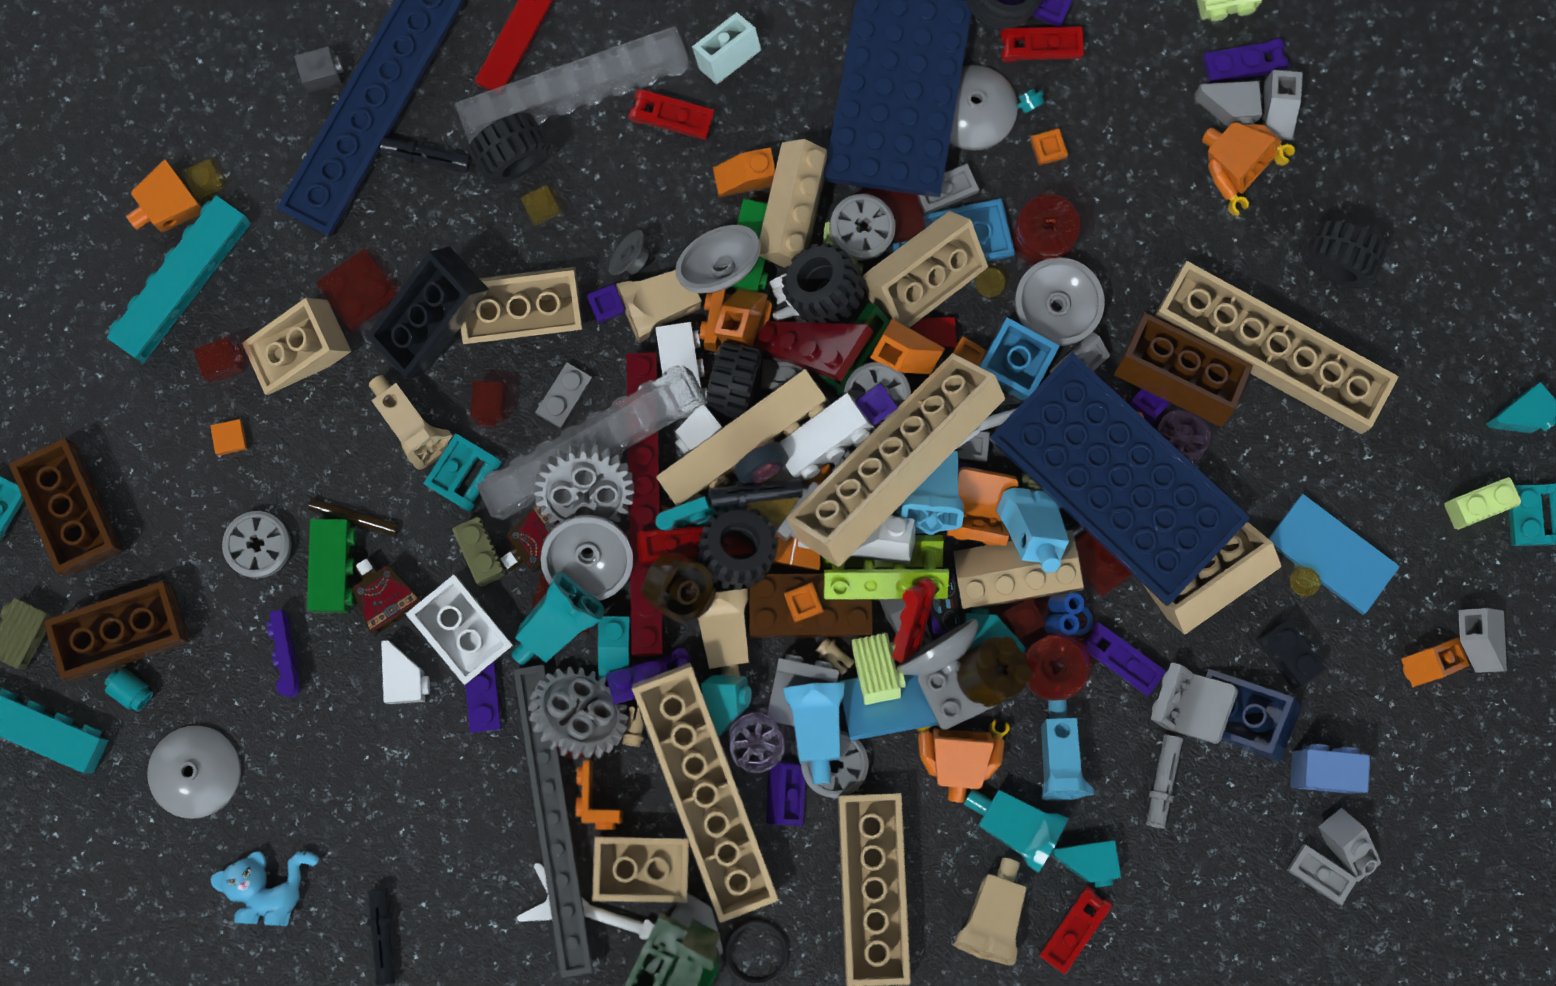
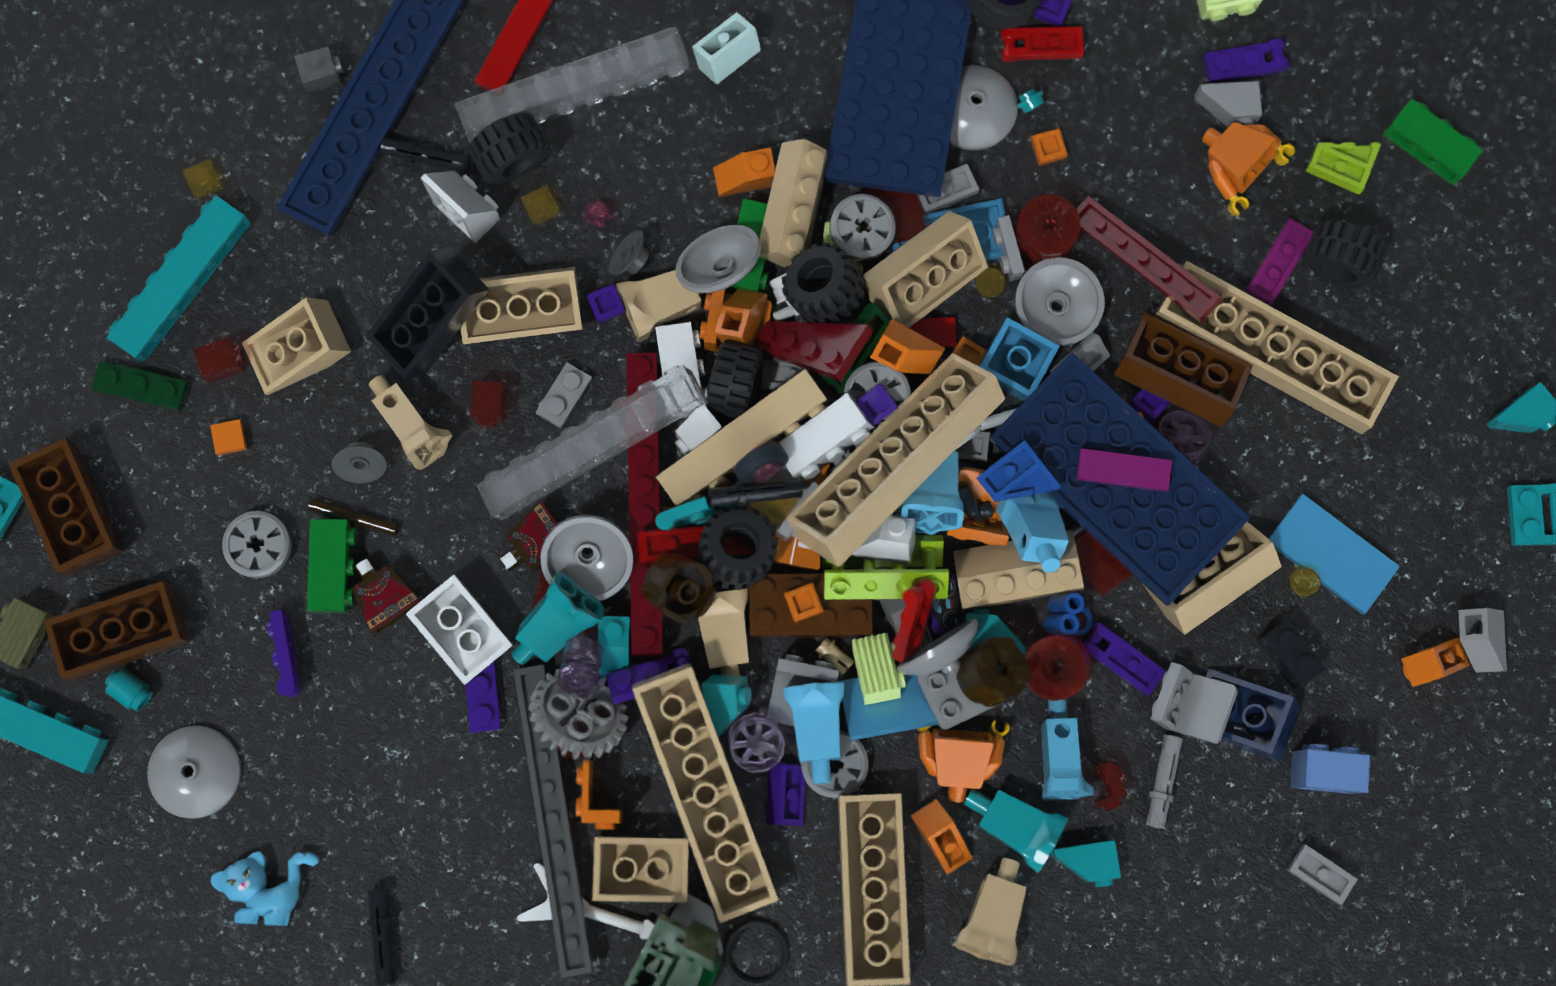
orange torso [126,160,202,232] -> none
clear red plate [316,249,397,332] -> none
white slope [381,641,430,704] -> none
teal plate [423,433,502,513] -> none
olive brick [452,517,507,587] -> none
light grey gear [534,443,634,524] -> none
tan pin [622,707,645,747] -> none
red plate [628,89,714,141] -> none
clear red brick [1001,598,1046,640] -> none
red plate [1038,884,1113,974] -> none
light grey slope [1263,70,1302,140] -> none
light grey slope [1319,808,1381,882] -> none
yellowish green brick [1444,477,1521,530] -> none
none -> dark green plate [91,361,189,412]
none -> dark grey piece [332,442,387,483]
none -> white slope [421,171,500,243]
none -> clear purple wheel [557,637,604,695]
none -> clear pink plate [584,201,612,227]
none -> orange slope [911,799,972,875]
none -> black arm [958,485,994,522]
none -> blue wing [976,440,1061,502]
none -> light grey plate [992,215,1025,281]
none -> dark red plate [1069,196,1222,323]
none -> magenta tile [1076,448,1172,492]
none -> clear red bracket [1093,761,1128,811]
none -> magenta tile [1245,218,1314,306]
none -> lime wing [1306,142,1381,195]
none -> green brick [1383,98,1483,186]

